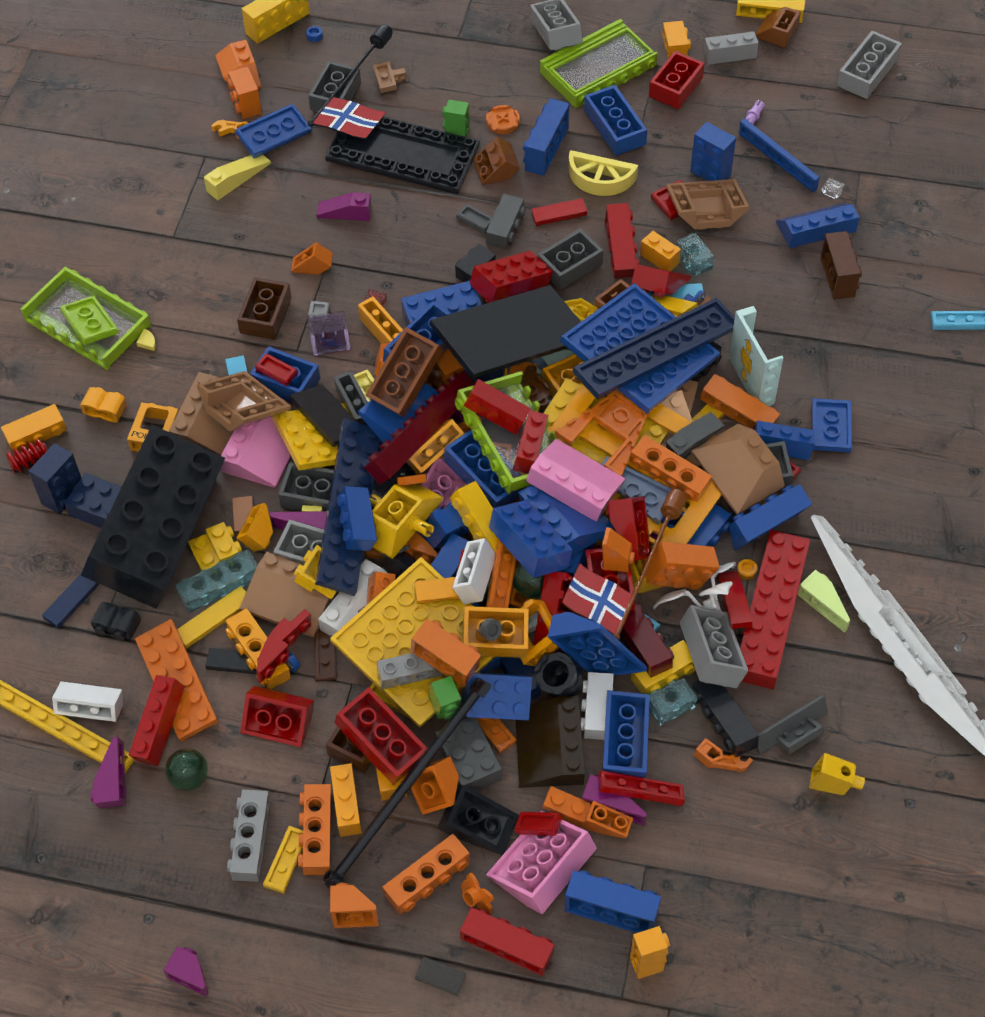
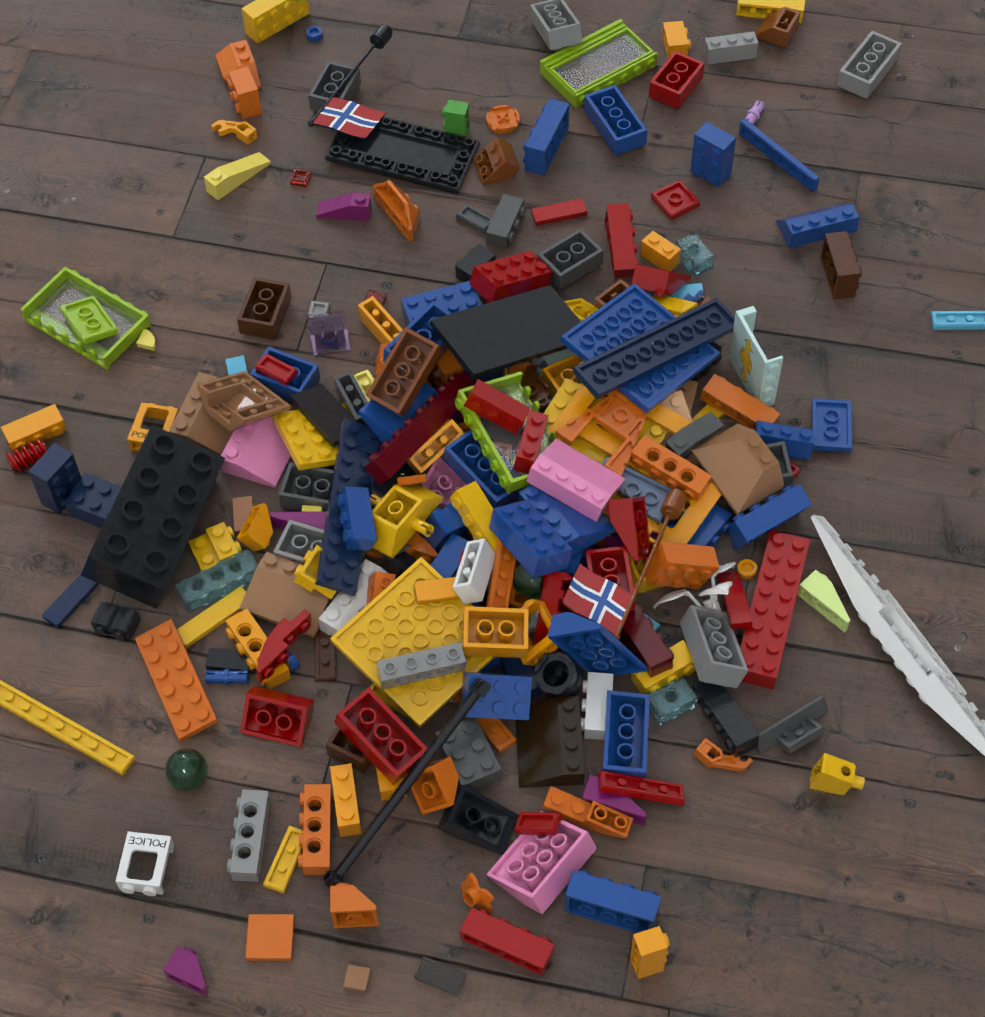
white brick [52,682,124,722] -> none
light orange brick [80,387,127,423] -> none
magenta slope [90,737,126,808] -> none
red brick [129,675,185,767] -> none
blue tile [235,103,312,158] -> none
orange slope [291,242,333,275] -> none
medium nougat hinge [373,61,407,93] -> none
orange brick [382,834,470,915] -> none
orange brick [410,618,481,688] -> none
bright green brick [429,676,461,719] -> none
dark grey tile [478,618,502,641] -> none
light yellow window [569,150,638,196] -> none
orange slope [602,527,635,572] -> none
medium nougat slope [666,179,749,230] -> none
clear tile [821,177,845,199] -> none
none -> white window [116,831,174,896]
none -> blue pin [205,669,249,685]
none -> orange tile [245,914,295,961]
none -> clear red tile [289,168,312,187]
none -> medium nougat tile [343,964,371,993]
none -> orange wedge [372,180,420,242]

